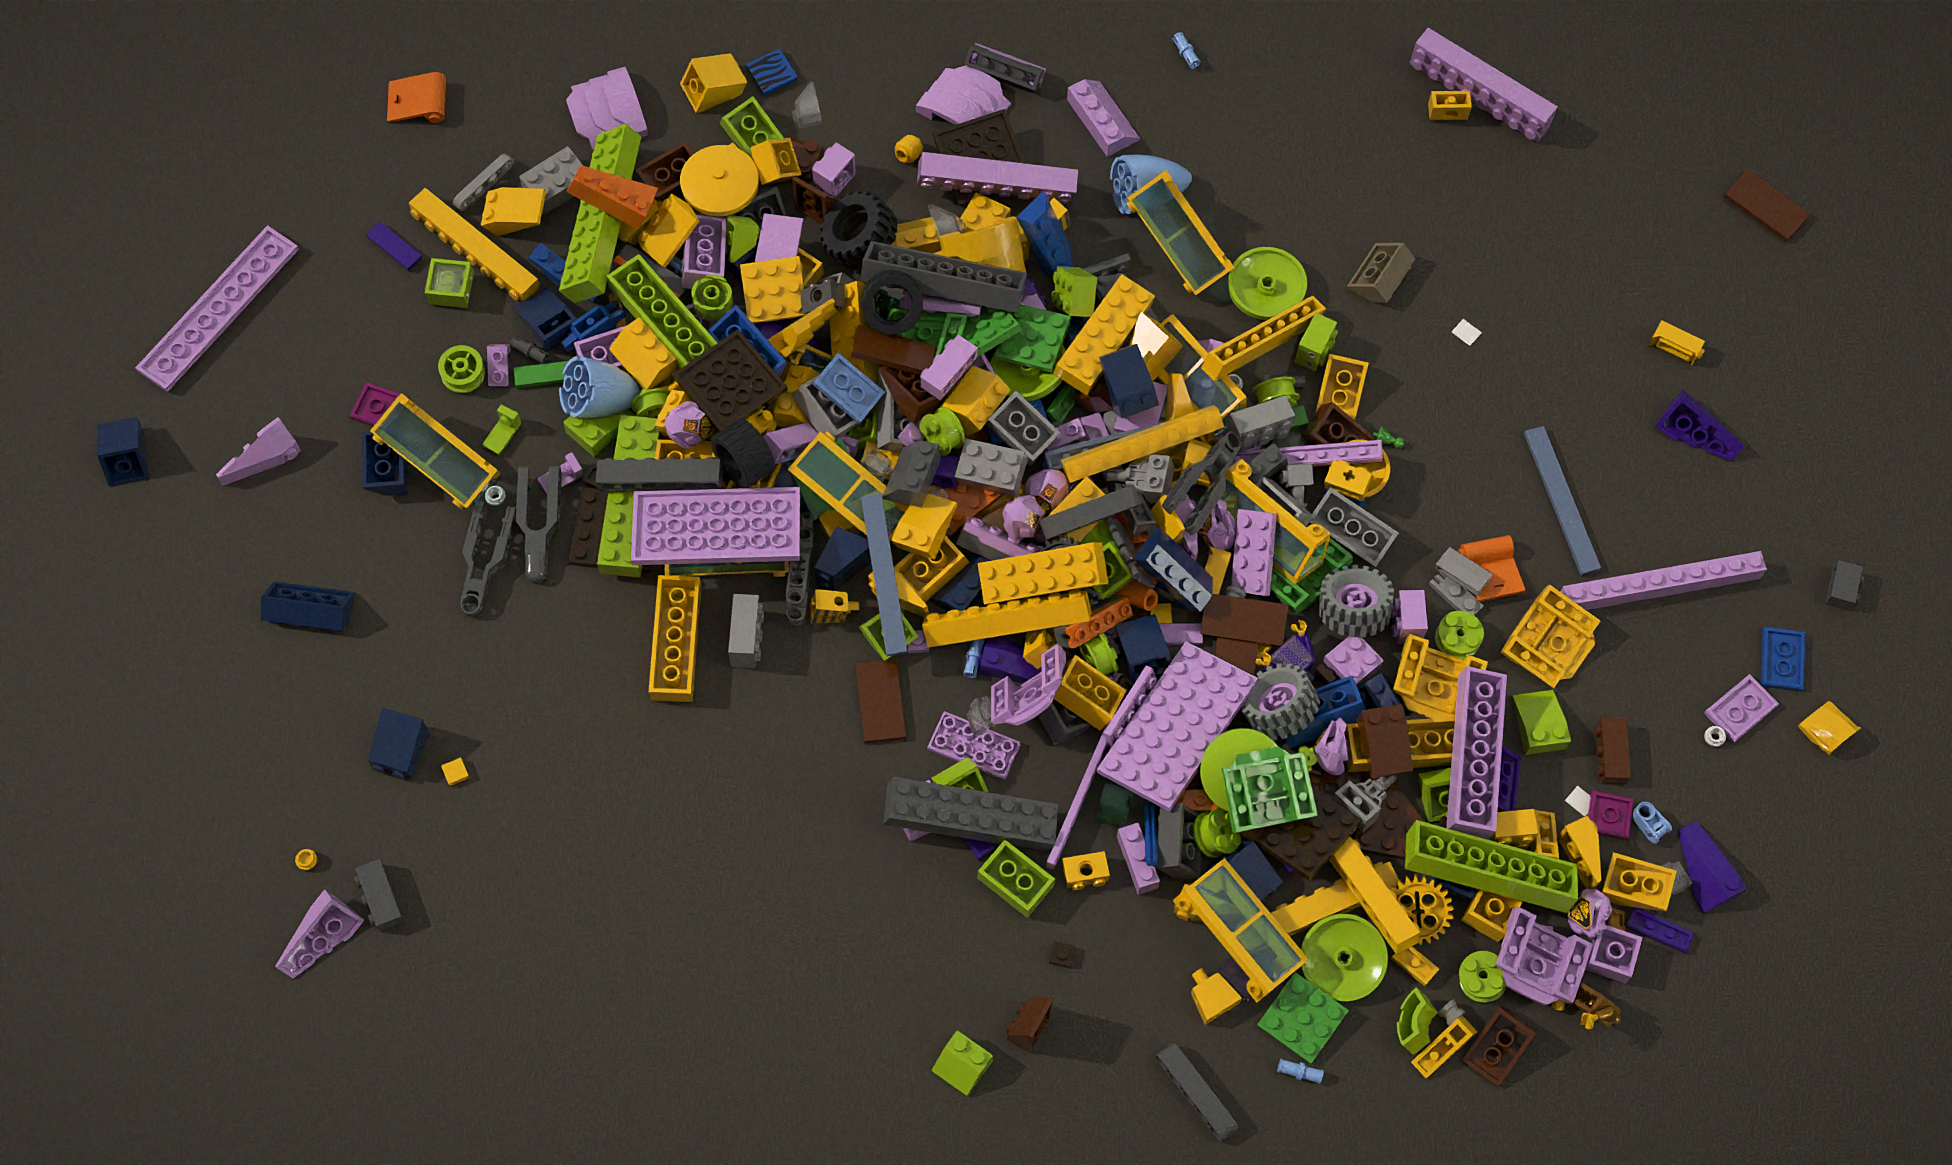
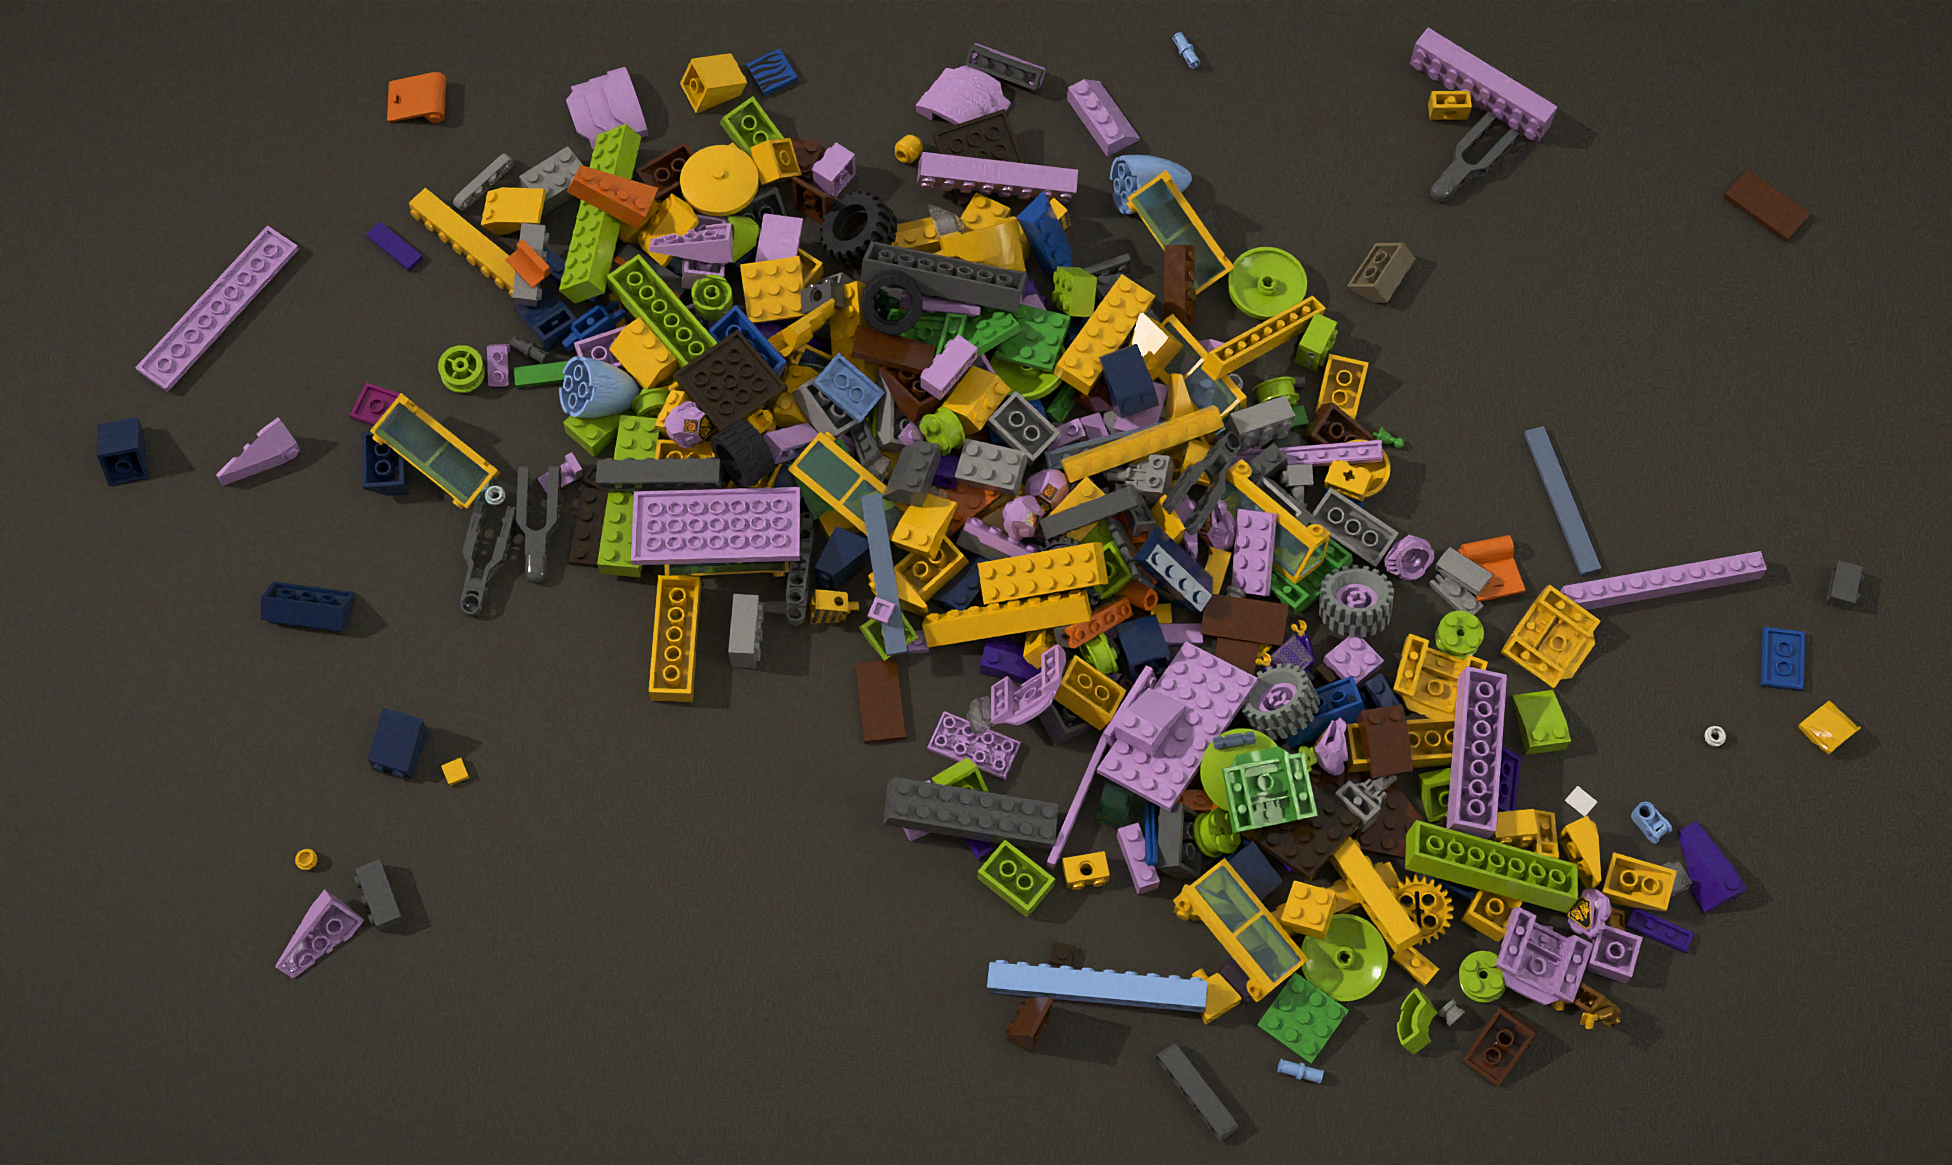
piece [425,258,474,308] -> none
lime bracket [483,404,521,455] -> none
clear slope [792,82,822,128] -> none
lime slope [931,1030,993,1096] -> none
light blue pin [963,638,985,678] -> none
lavender brick [1391,590,1428,644] -> none
yellow slope [1411,1016,1477,1078] -> none
white sticker [1452,319,1482,346] -> none
magenta tile [1588,791,1634,841] -> none
reddish brown brick [1594,717,1631,784] -> none
yellow window [1648,320,1705,365] -> none
dark purple wedge [1655,390,1745,461] -> none
lavender tile [1704,674,1779,744] -> none
none -> orange panel [505,239,551,289]
none -> light grey brick [512,223,550,307]
none -> lavender wedge [649,223,734,264]
none -> dark grey tile [849,419,882,469]
none -> lavender plate [867,597,896,625]
none -> light blue brick [987,960,1208,1013]
none -> lavender slope [1115,688,1185,757]
none -> reddish brown brick [1164,244,1196,326]
none -> sand blue axle [1213,731,1256,749]
none -> yellow brick [1281,881,1338,940]
none -> lavender helmet [1385,534,1434,581]
none -> dark grey piece [1430,111,1520,202]

